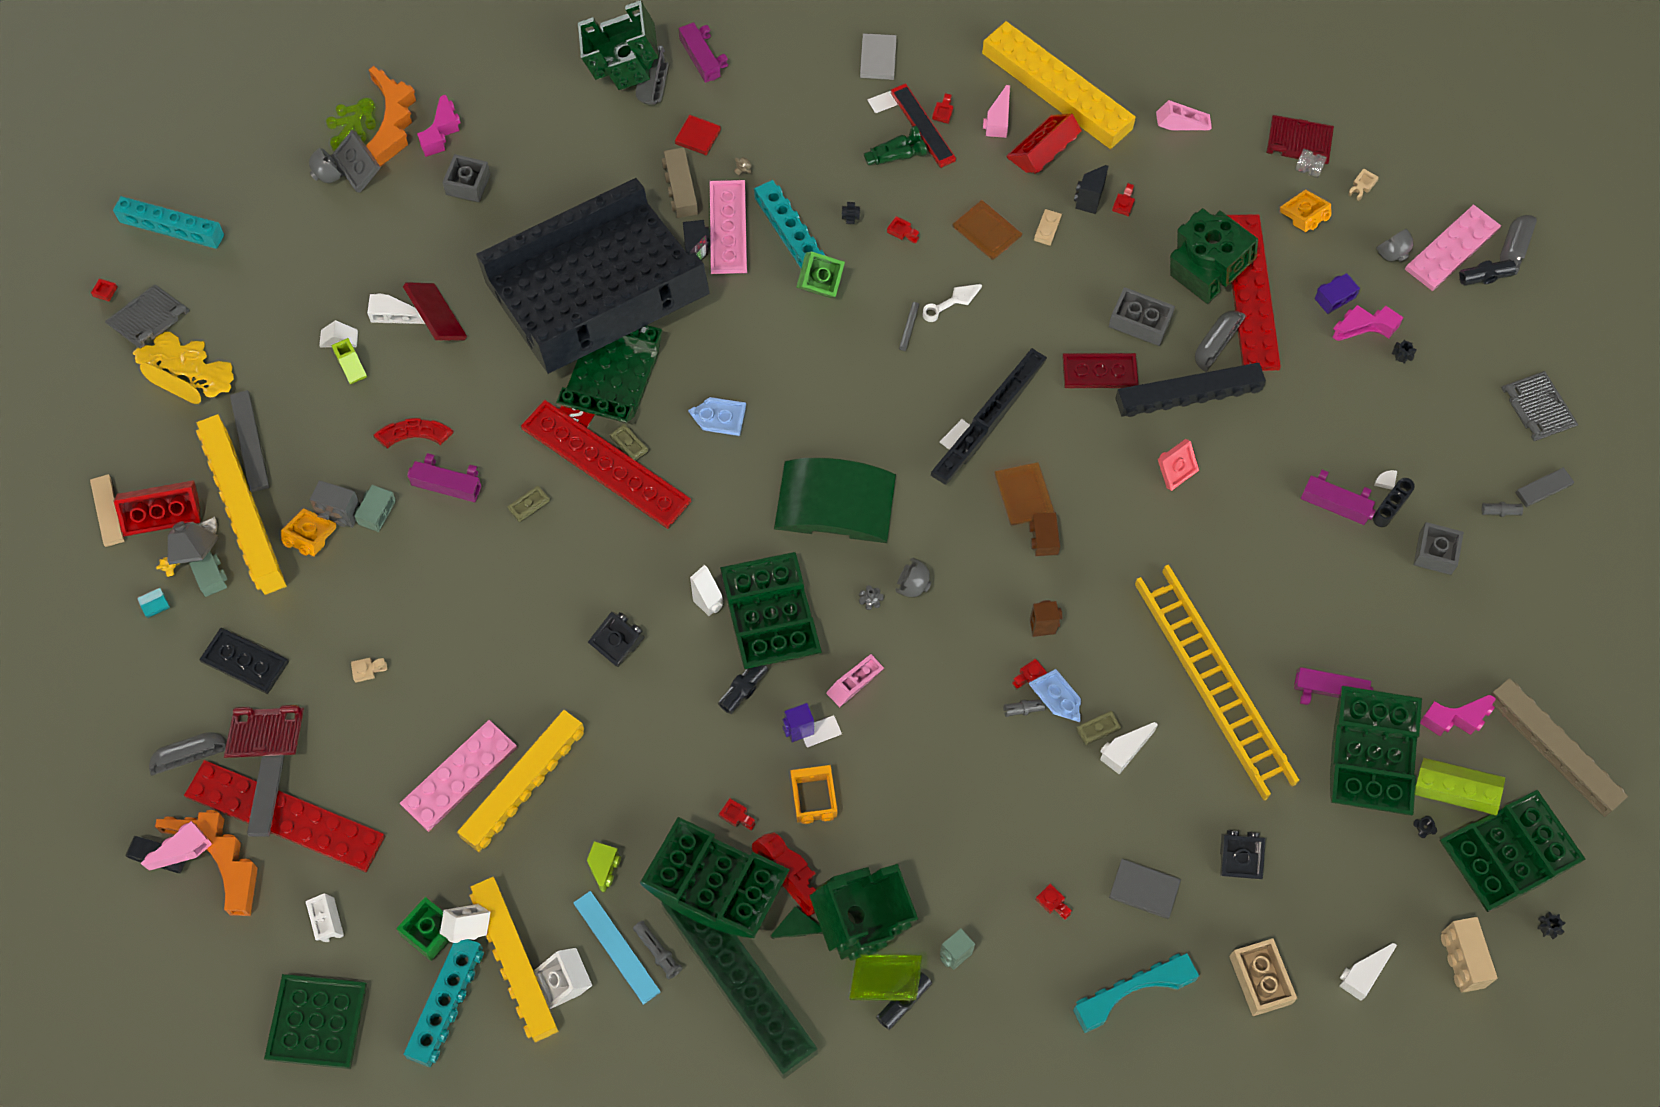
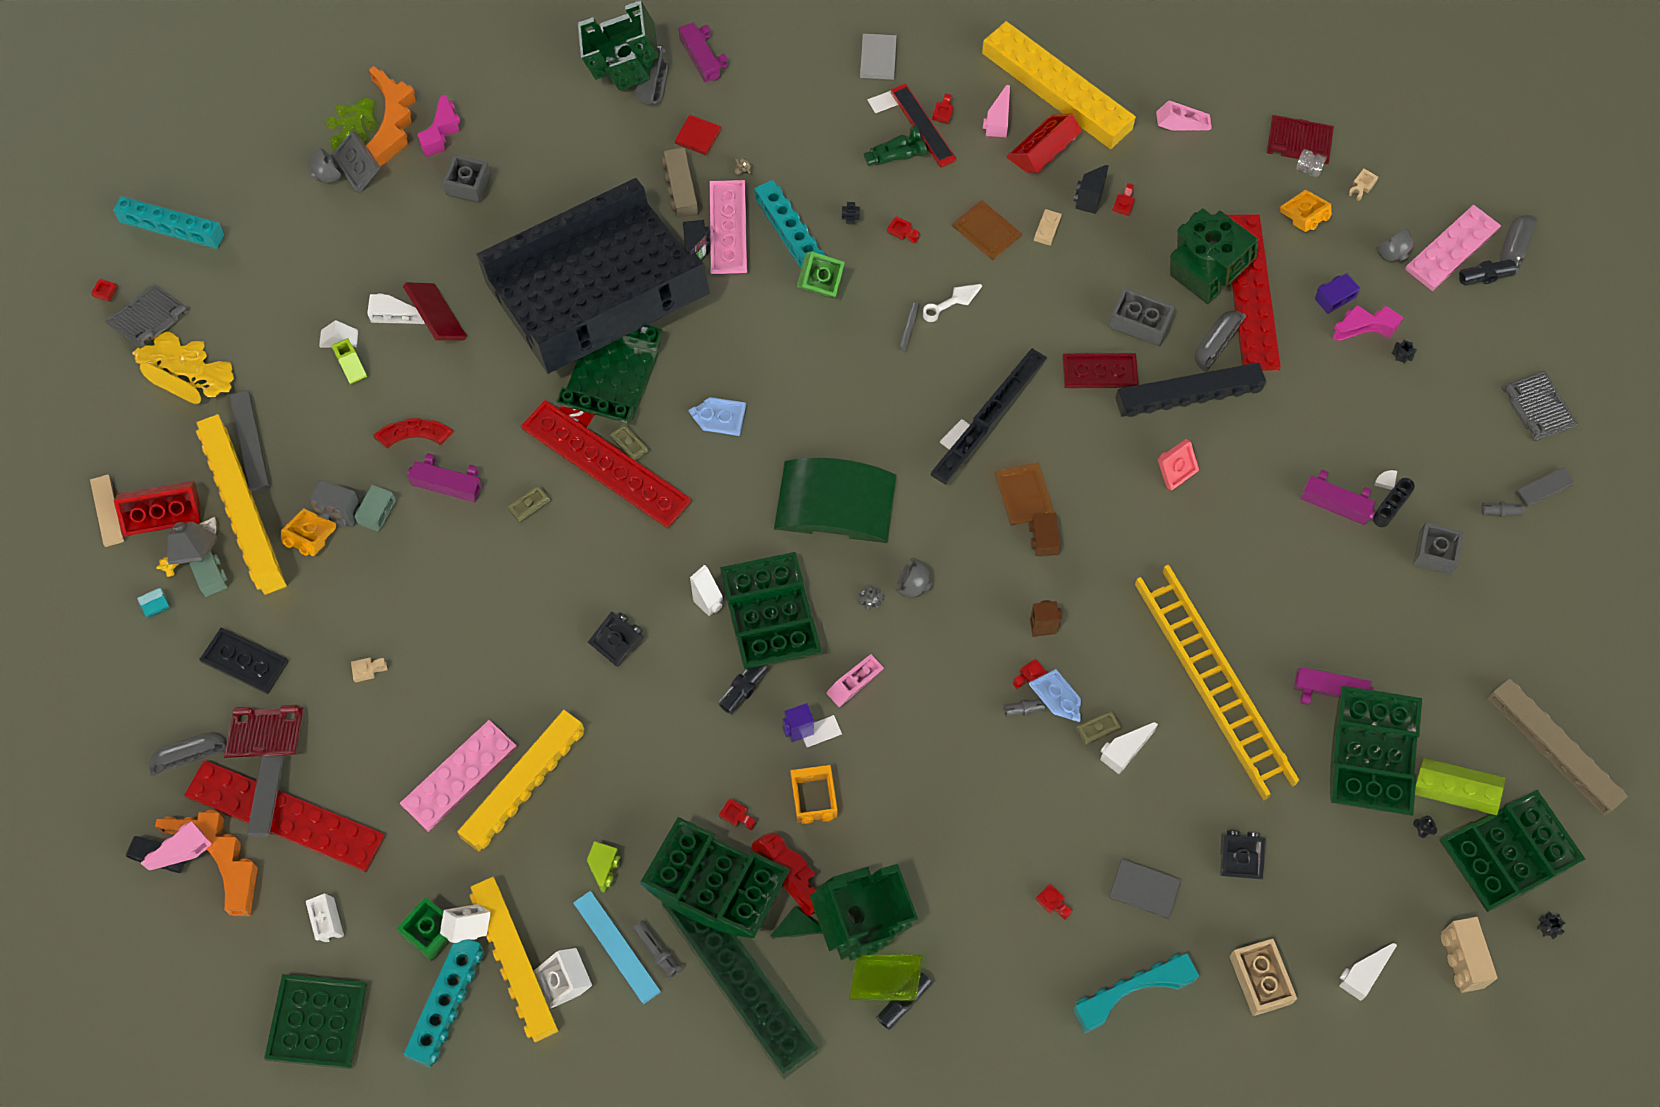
sand green brick [940,928,975,970] -> none
dark pink arch [1420,695,1496,736] -> none

